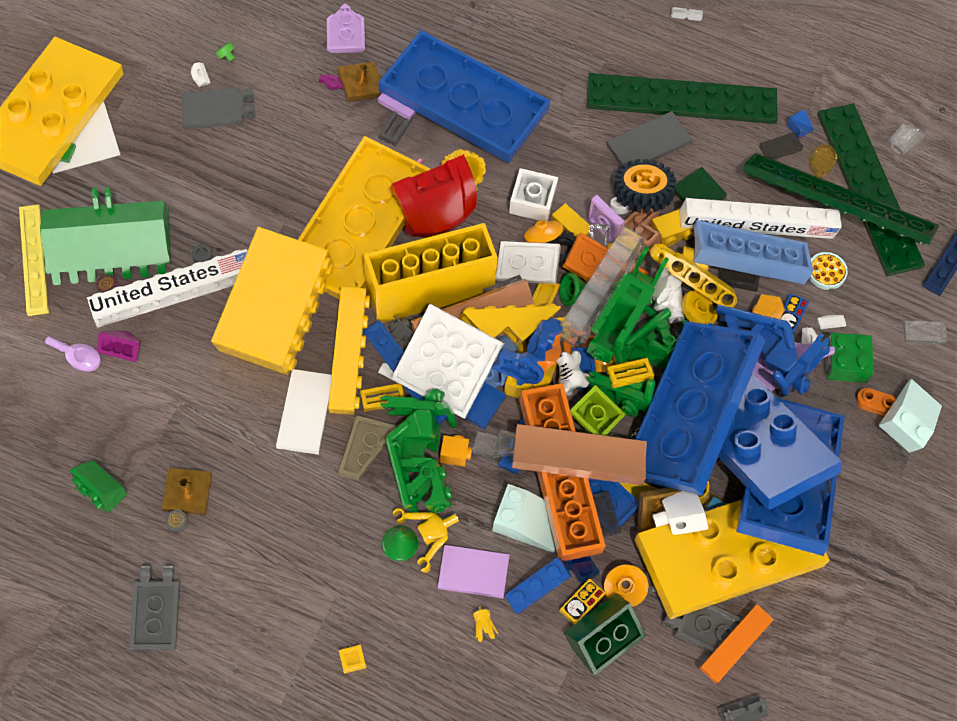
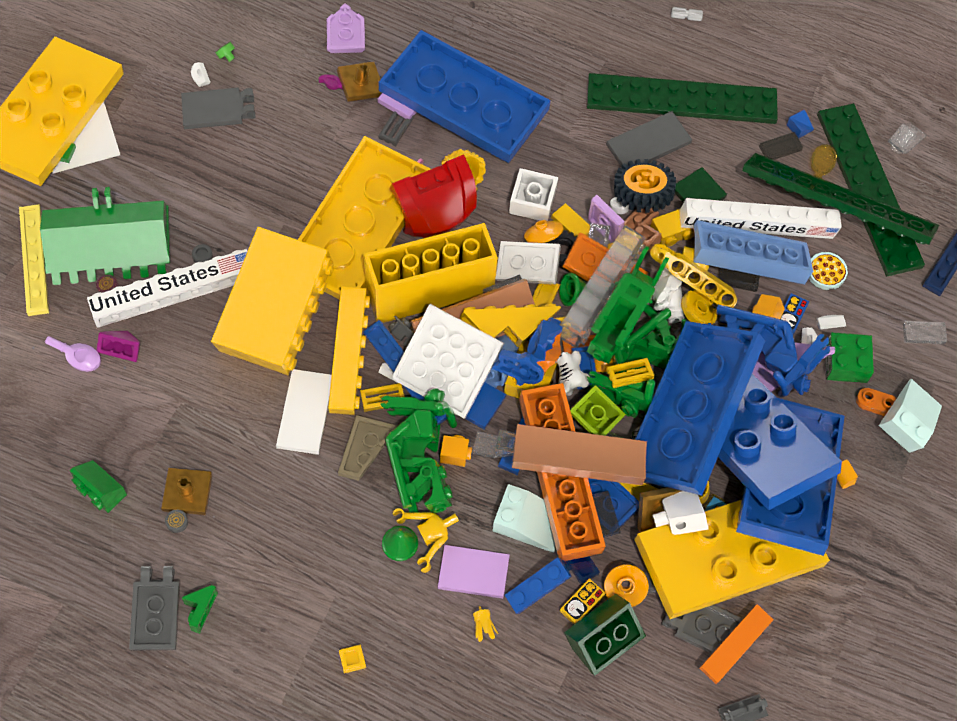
none -> green slope [182,585,218,634]
none -> light orange brick [837,459,858,489]

